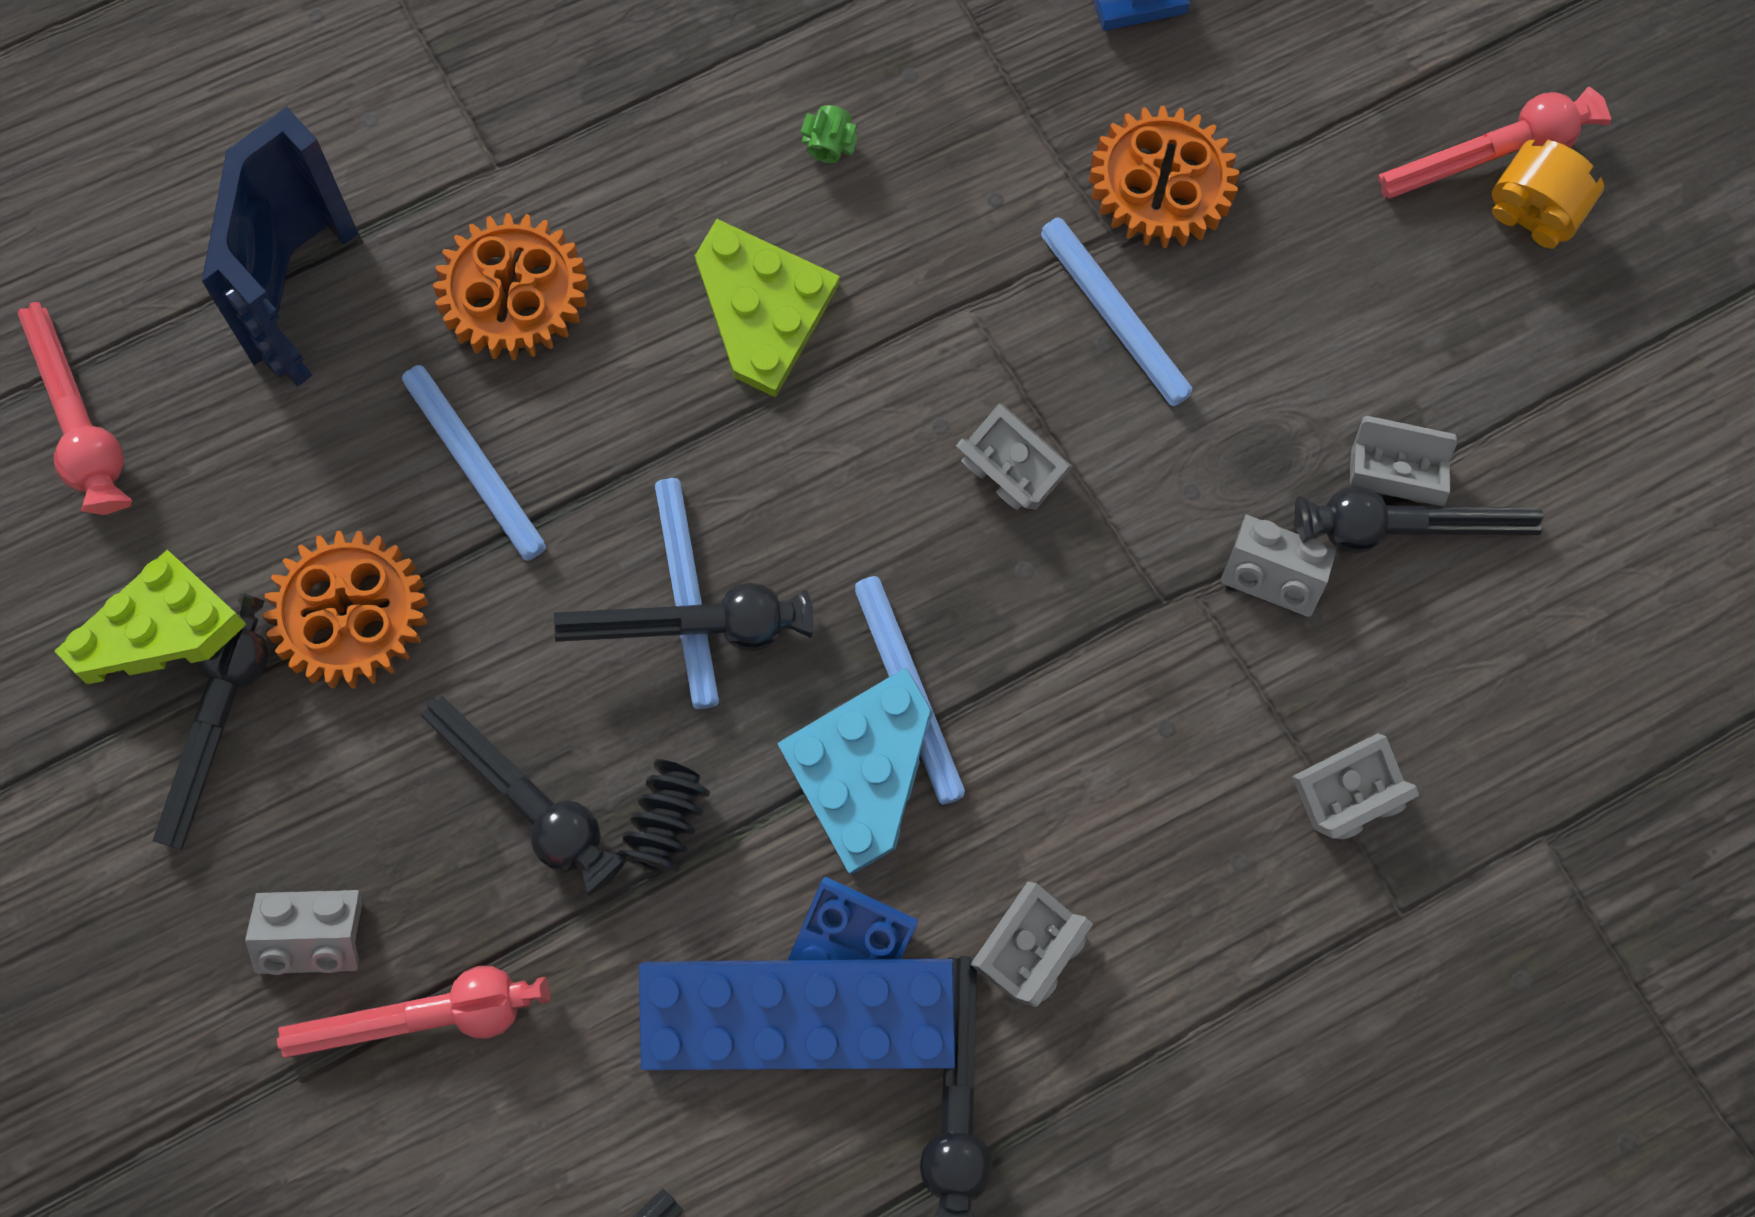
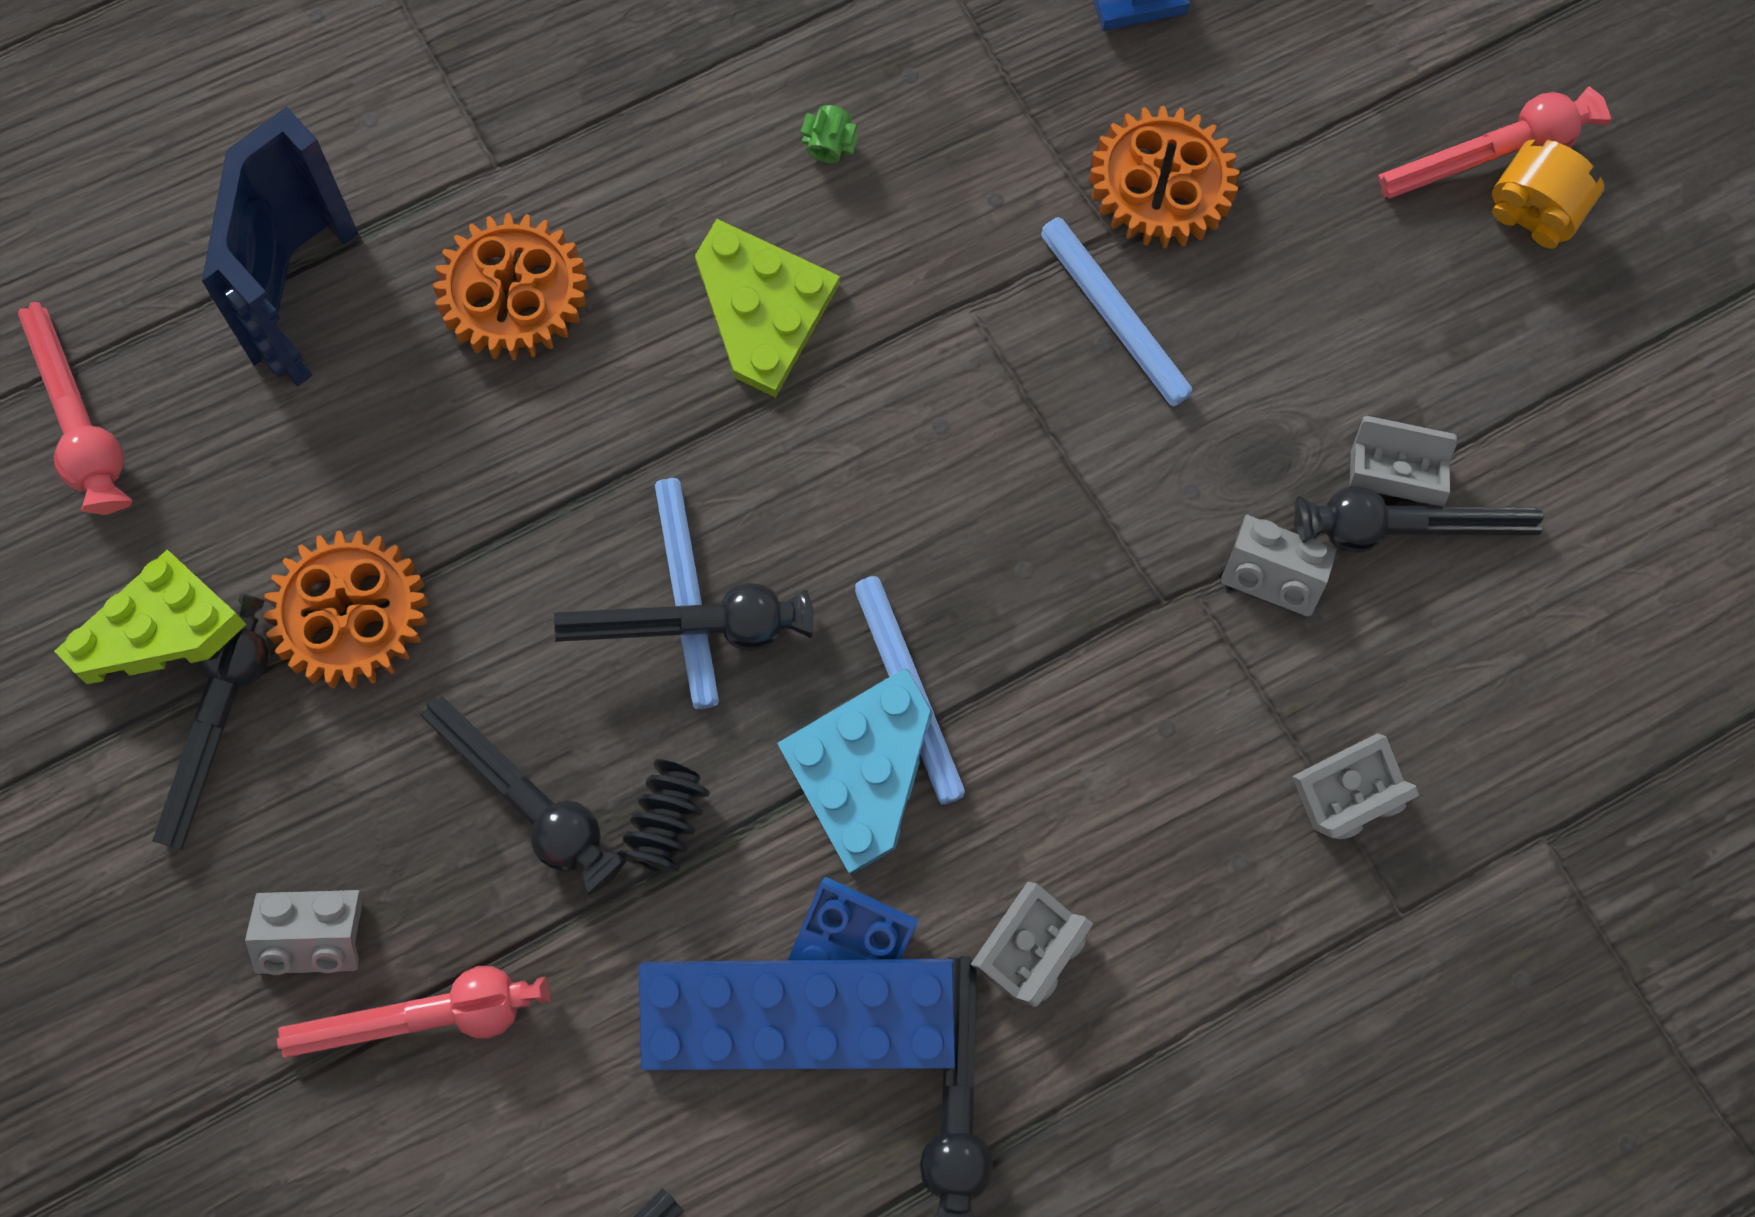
light blue axle [402,365,546,561] -> none
light grey bracket [956,403,1073,510] -> none

